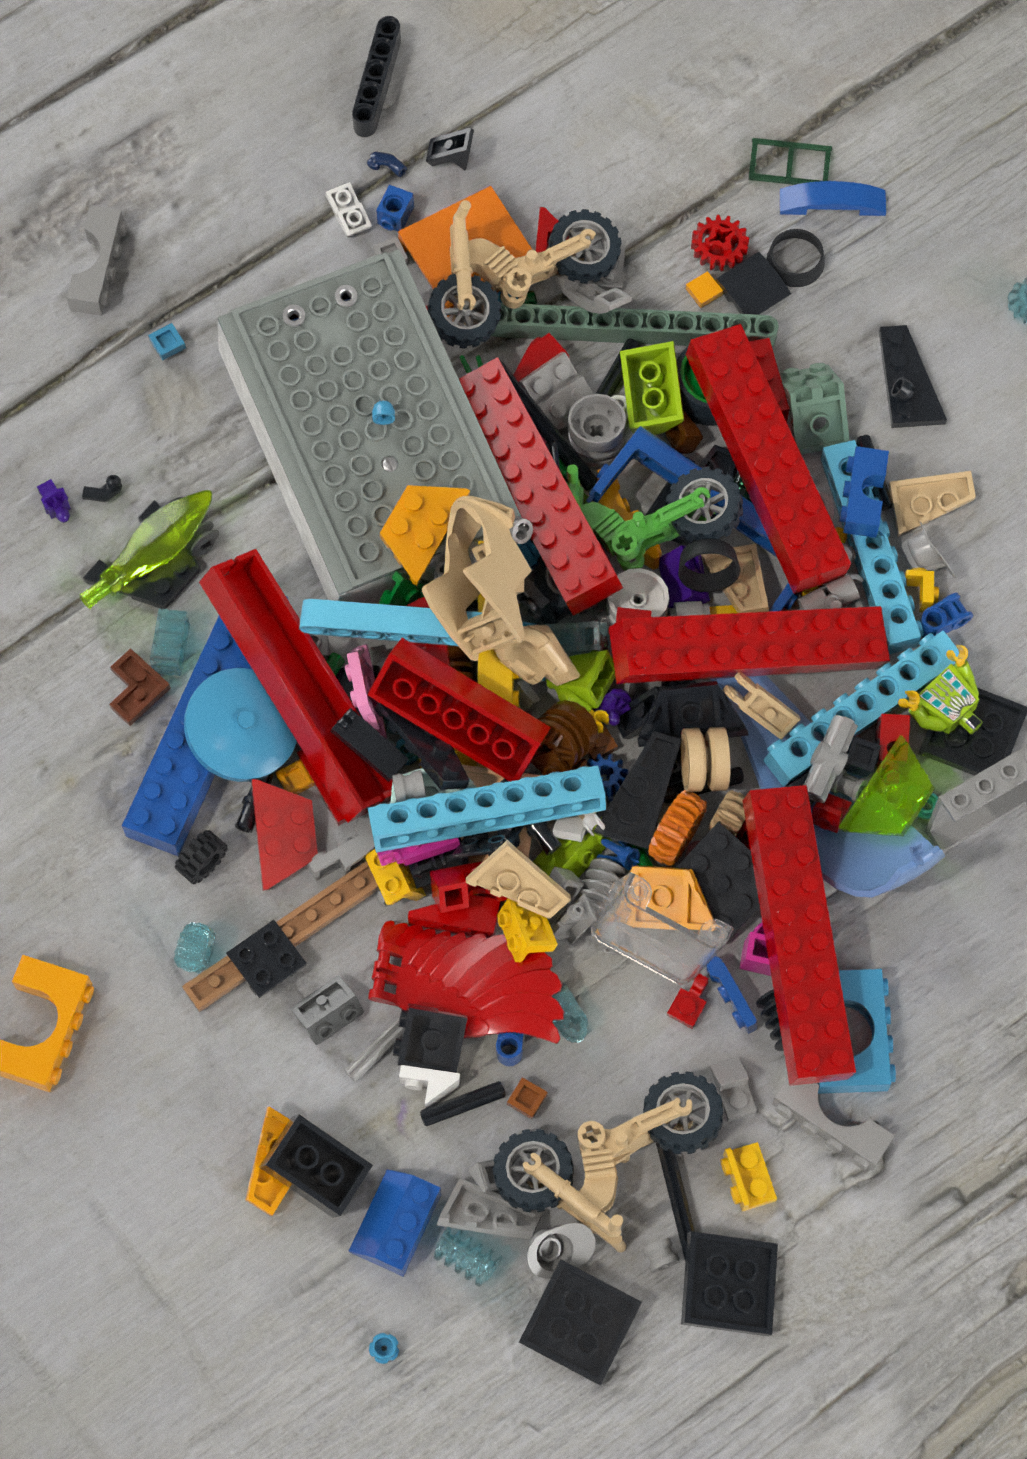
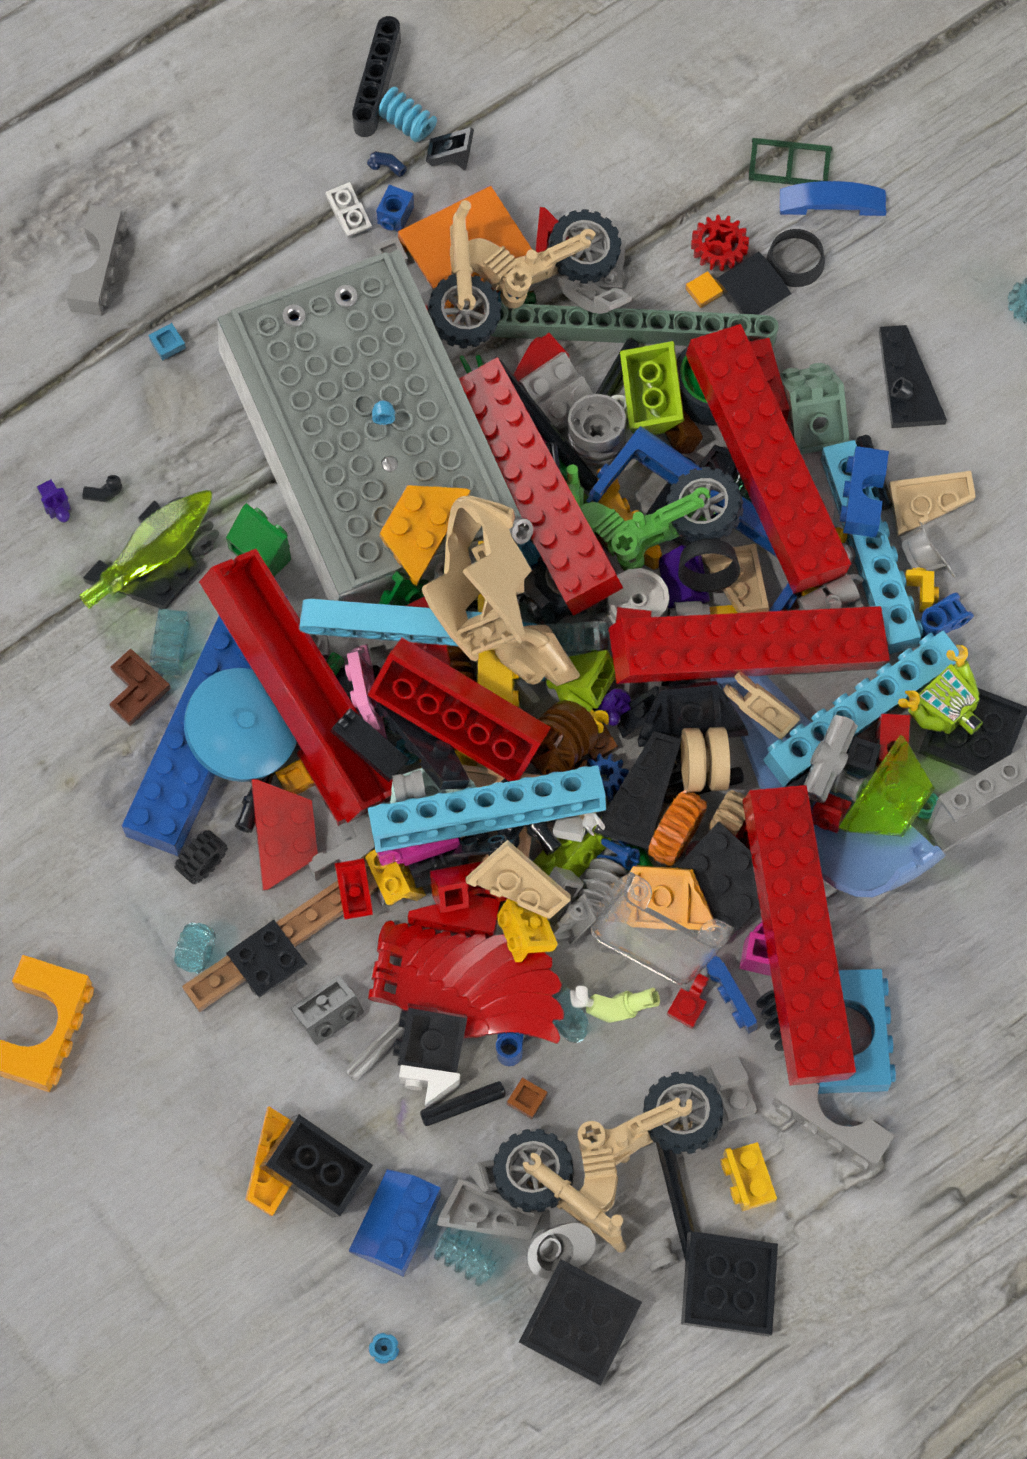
none -> green slope [226,503,291,577]
none -> red slope [335,858,373,920]
none -> medium azure piece [378,87,437,142]
none -> yellowish green arm [570,986,660,1023]

